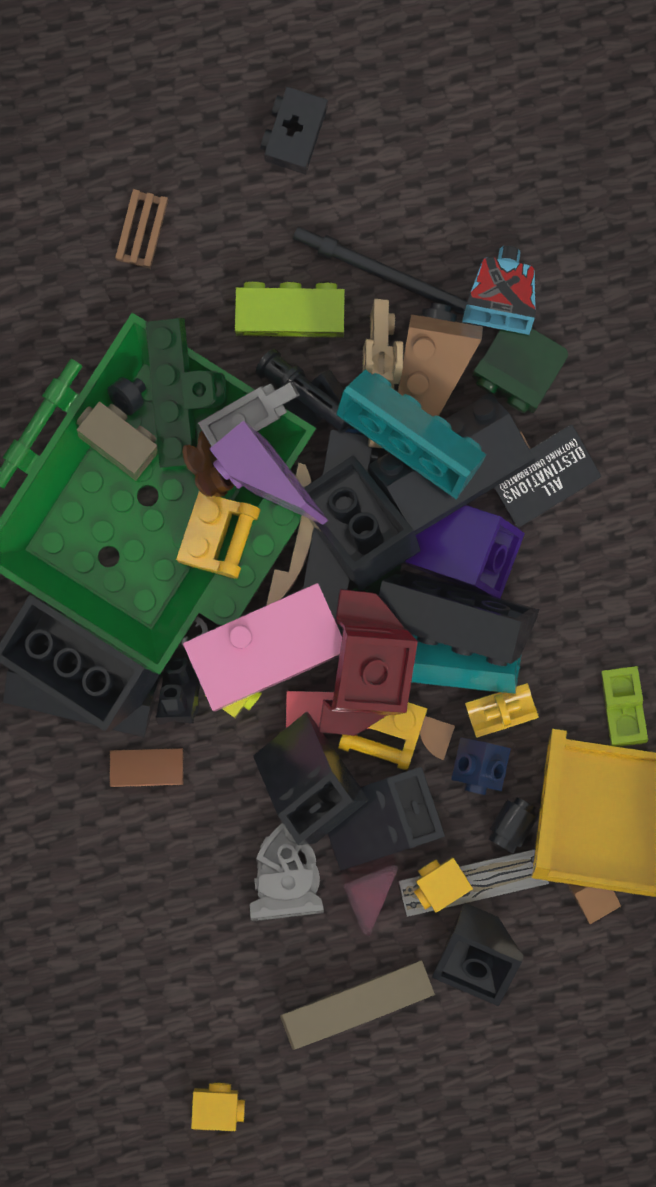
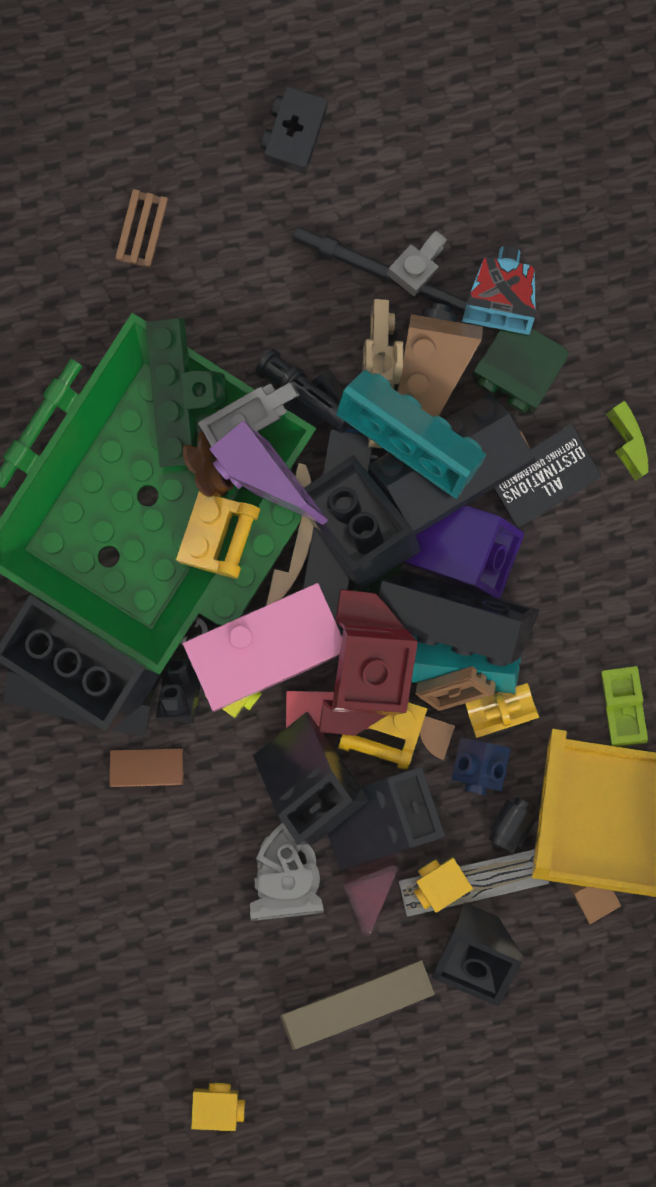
dark tan brick [77,401,158,481] -> none
black tile [107,377,146,416] -> none
lime brick [235,282,345,337] -> none
none -> light grey plate [387,231,447,296]
none -> medium nougat tile [415,666,496,711]
none -> lime slope [606,401,649,481]

